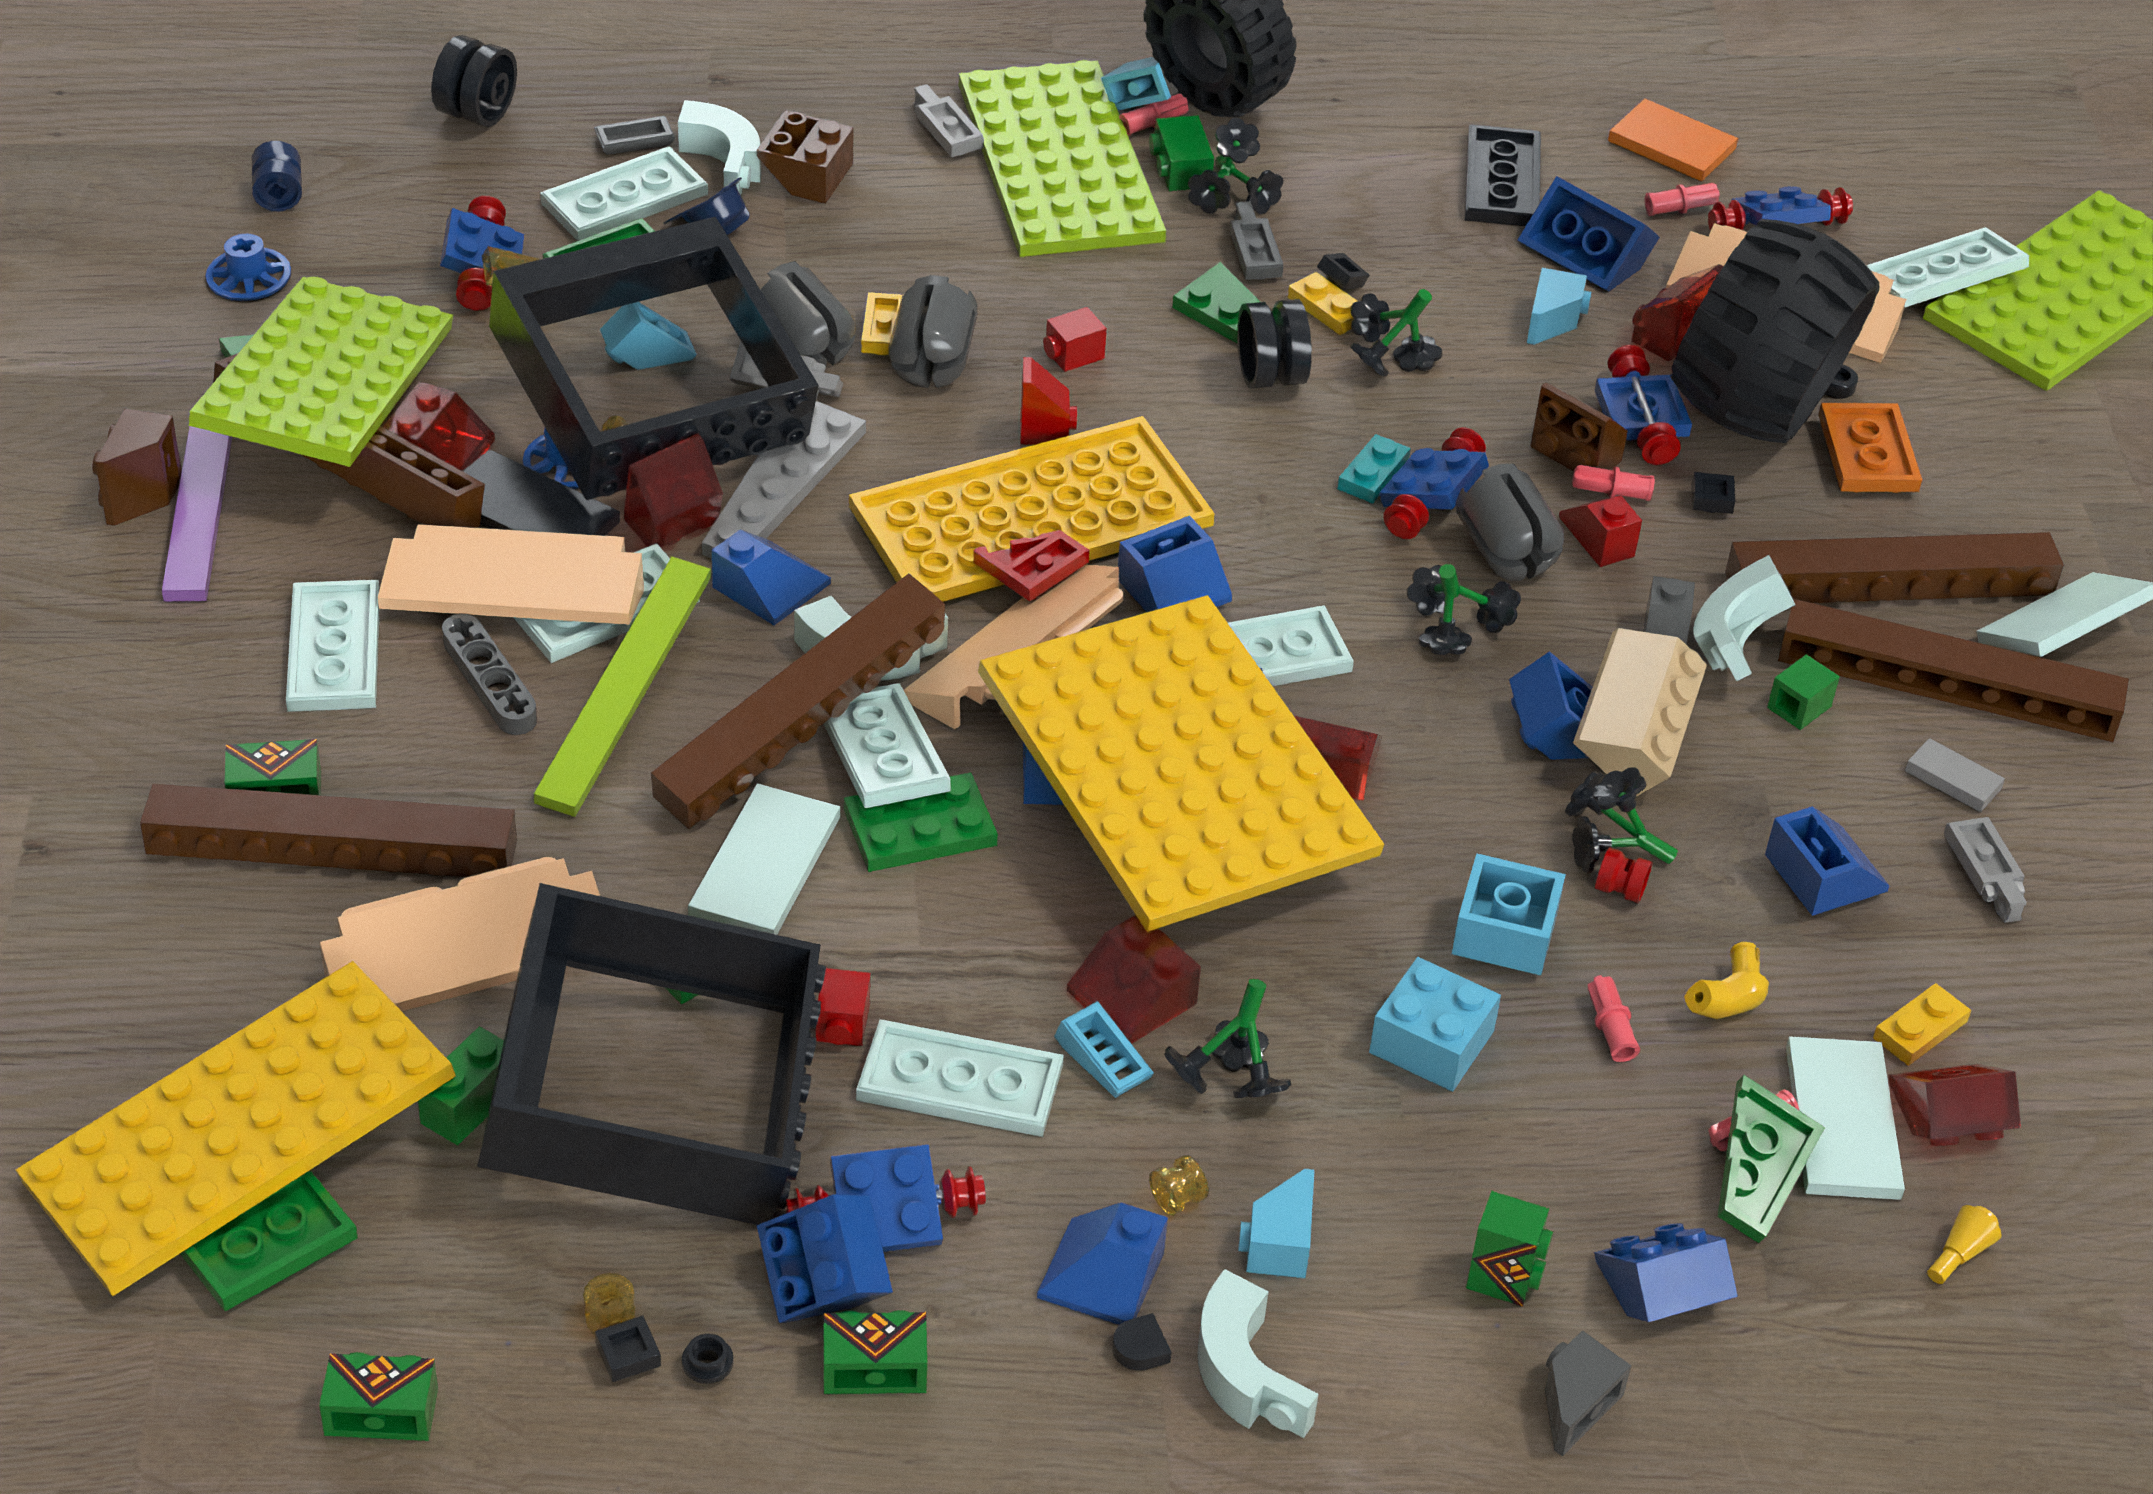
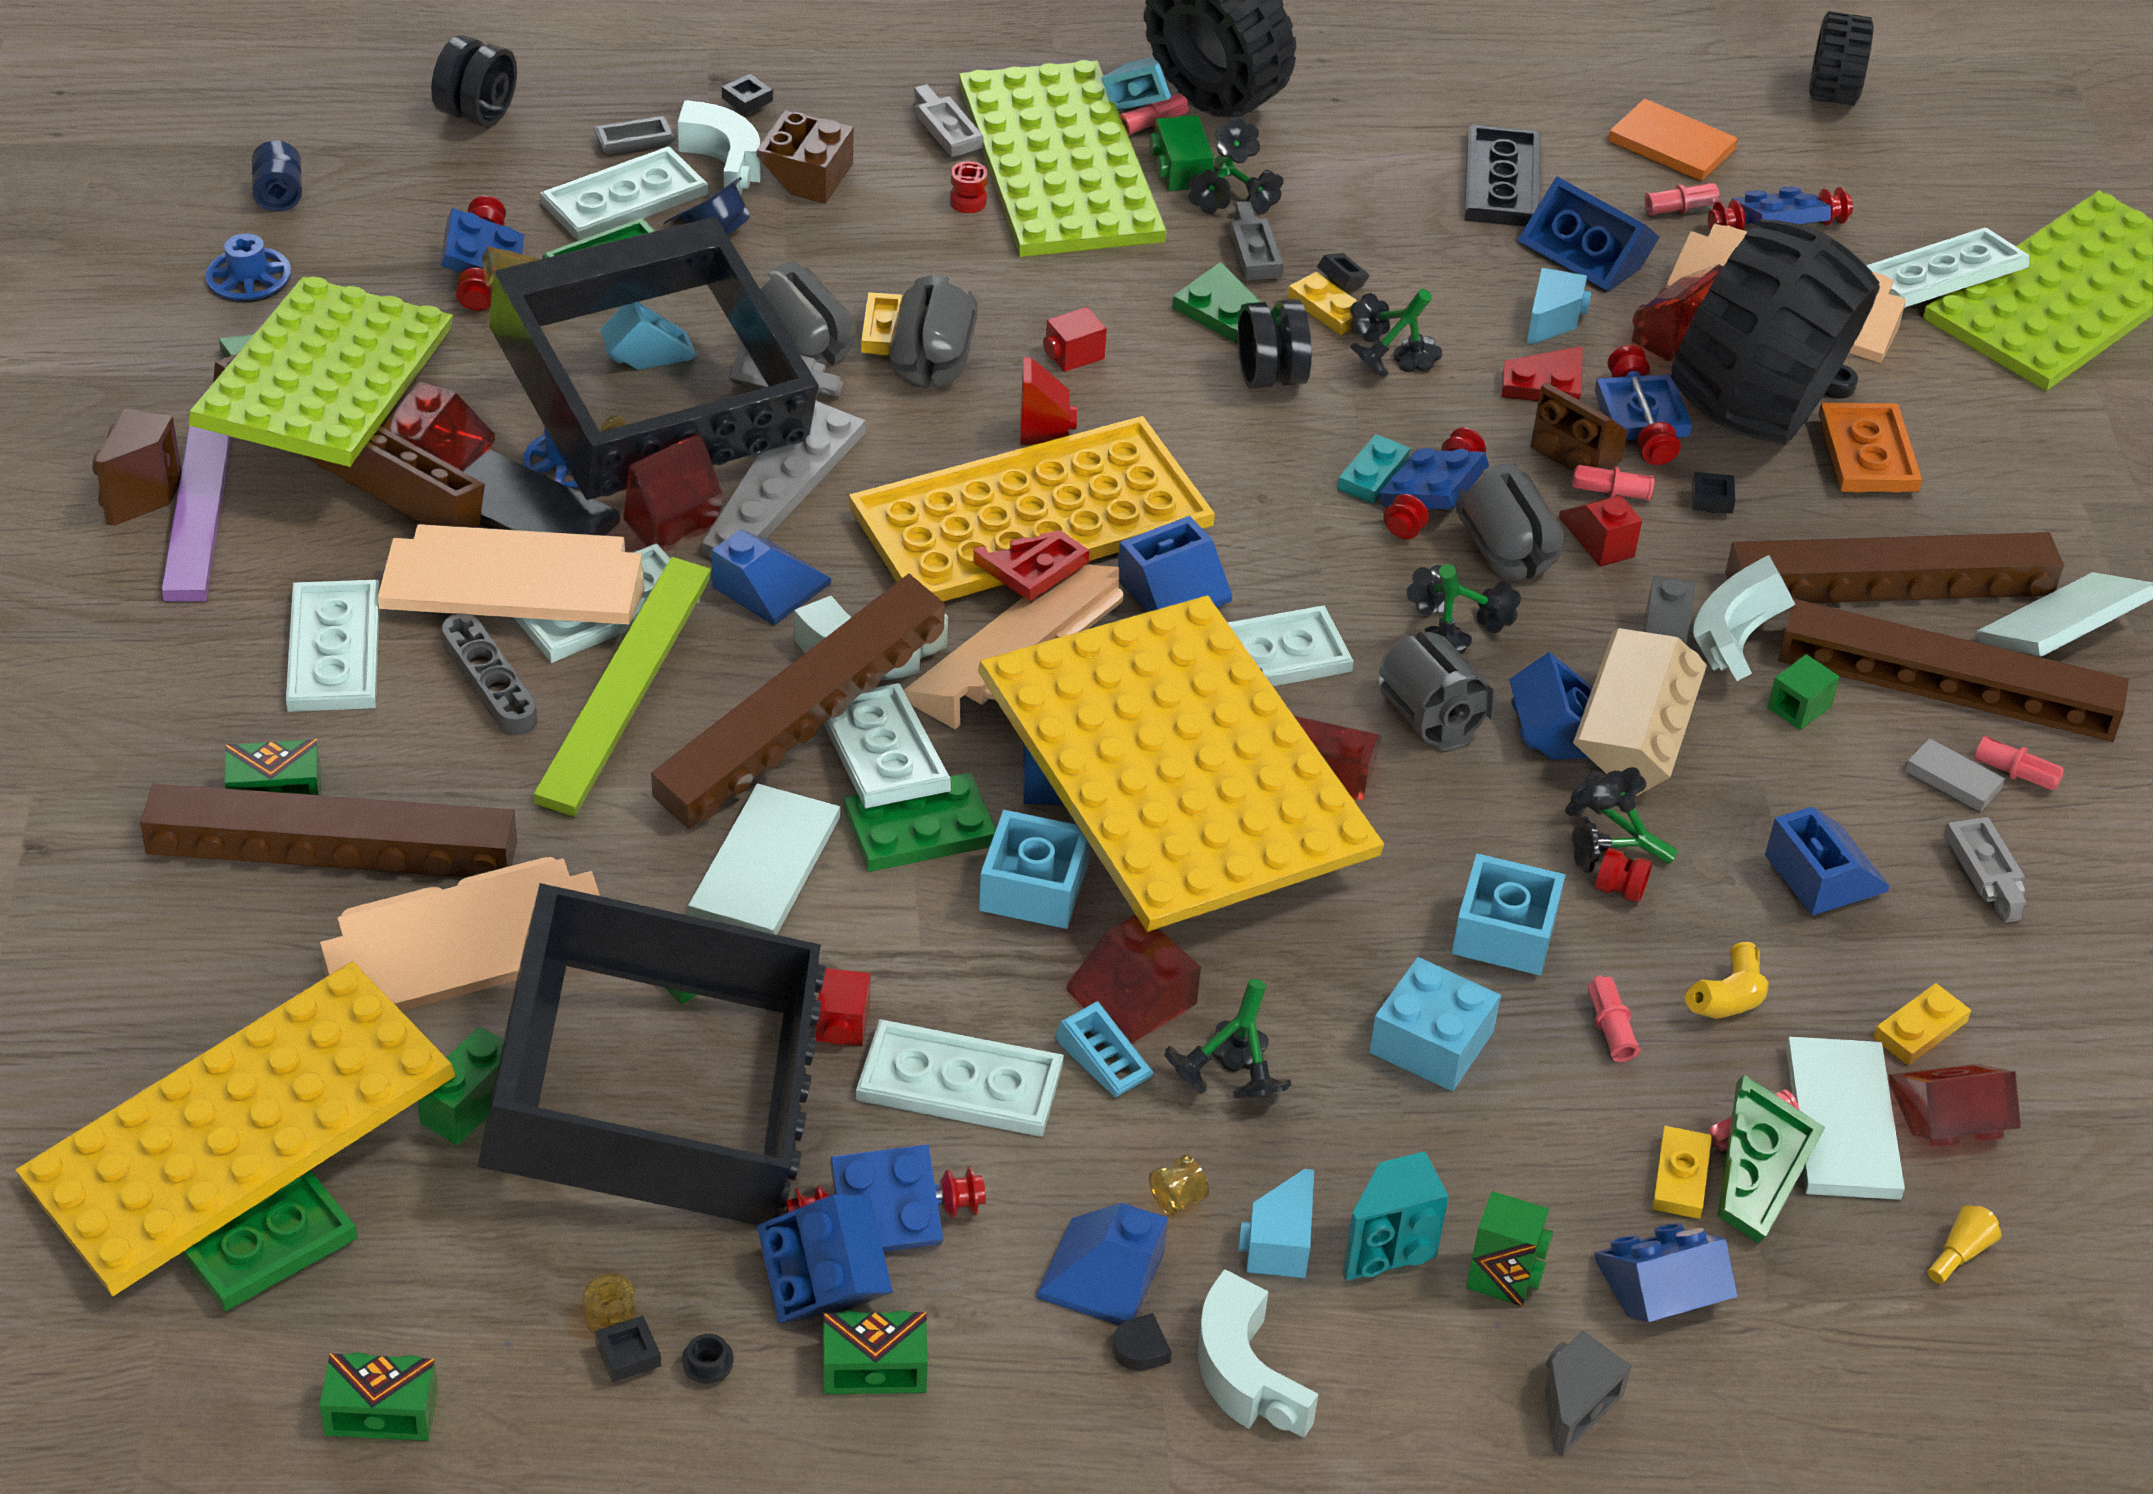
none -> black plate [722,73,773,115]
none -> red wheel [950,161,988,213]
none -> medium azure brick [979,810,1090,929]
none -> teal slope [1343,1151,1449,1281]
none -> dark grey cylinder [1379,632,1497,751]
none -> red wing [1501,347,1583,401]
none -> yellow plate [1652,1126,1712,1219]
none -> black tyre [1809,11,1874,106]
none -> coral axle [1974,735,2064,790]

